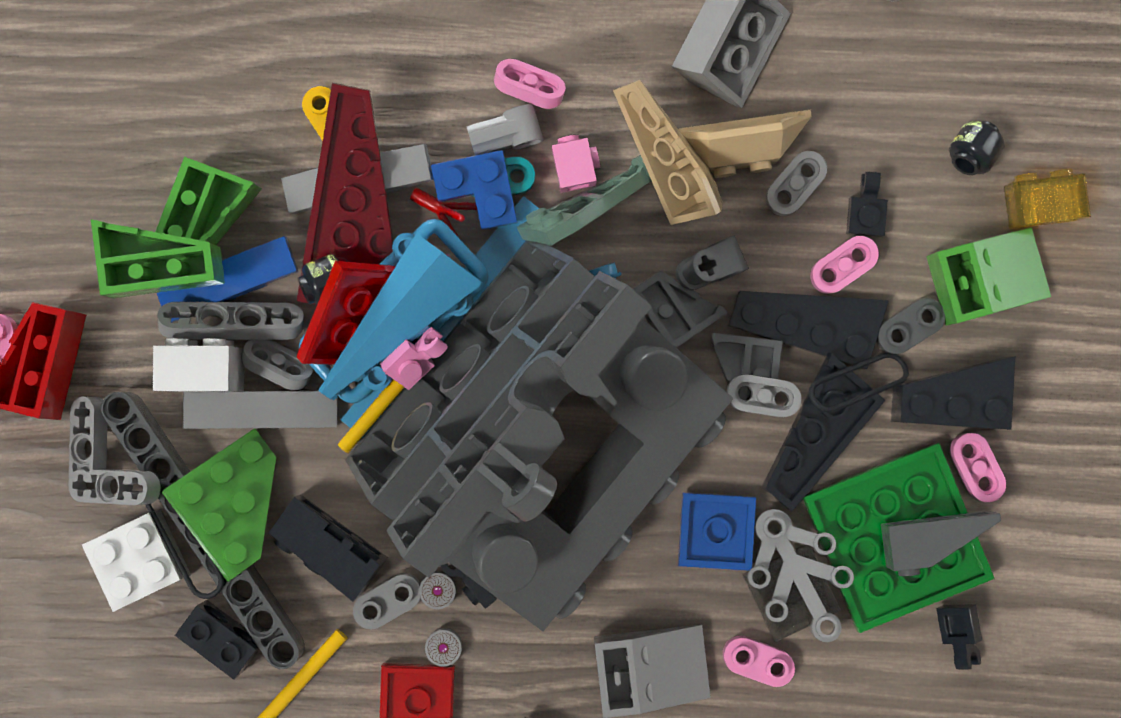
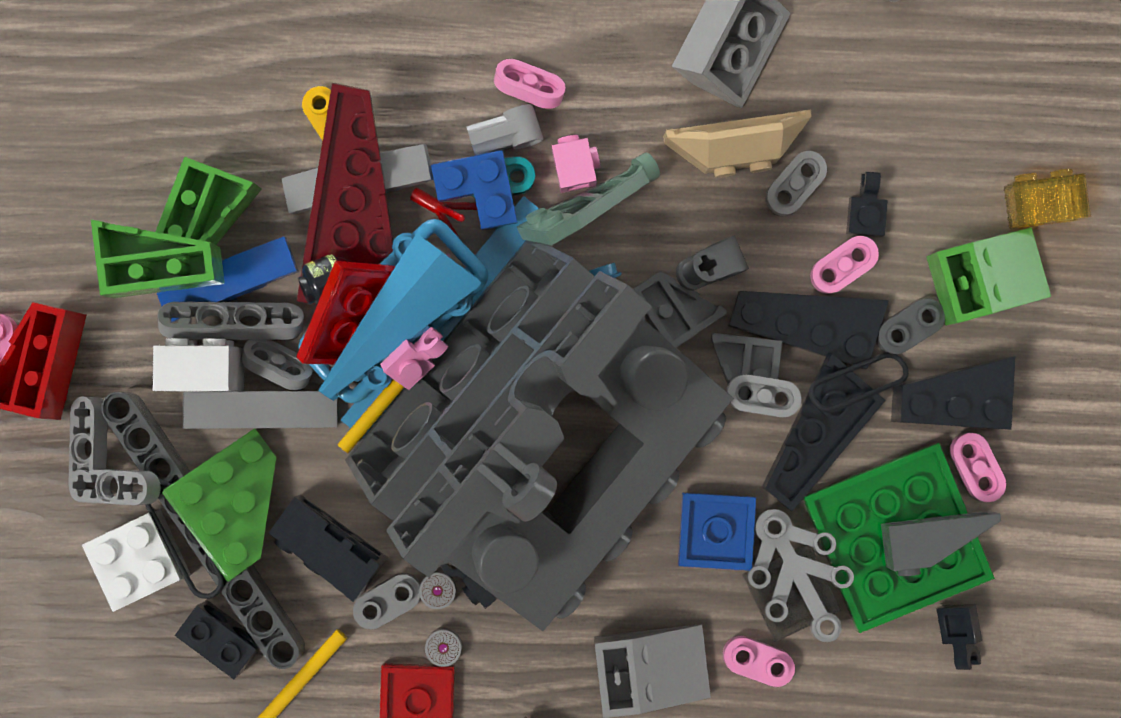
tan wedge [613,80,723,225] -> none
black head [949,121,1005,176] -> none

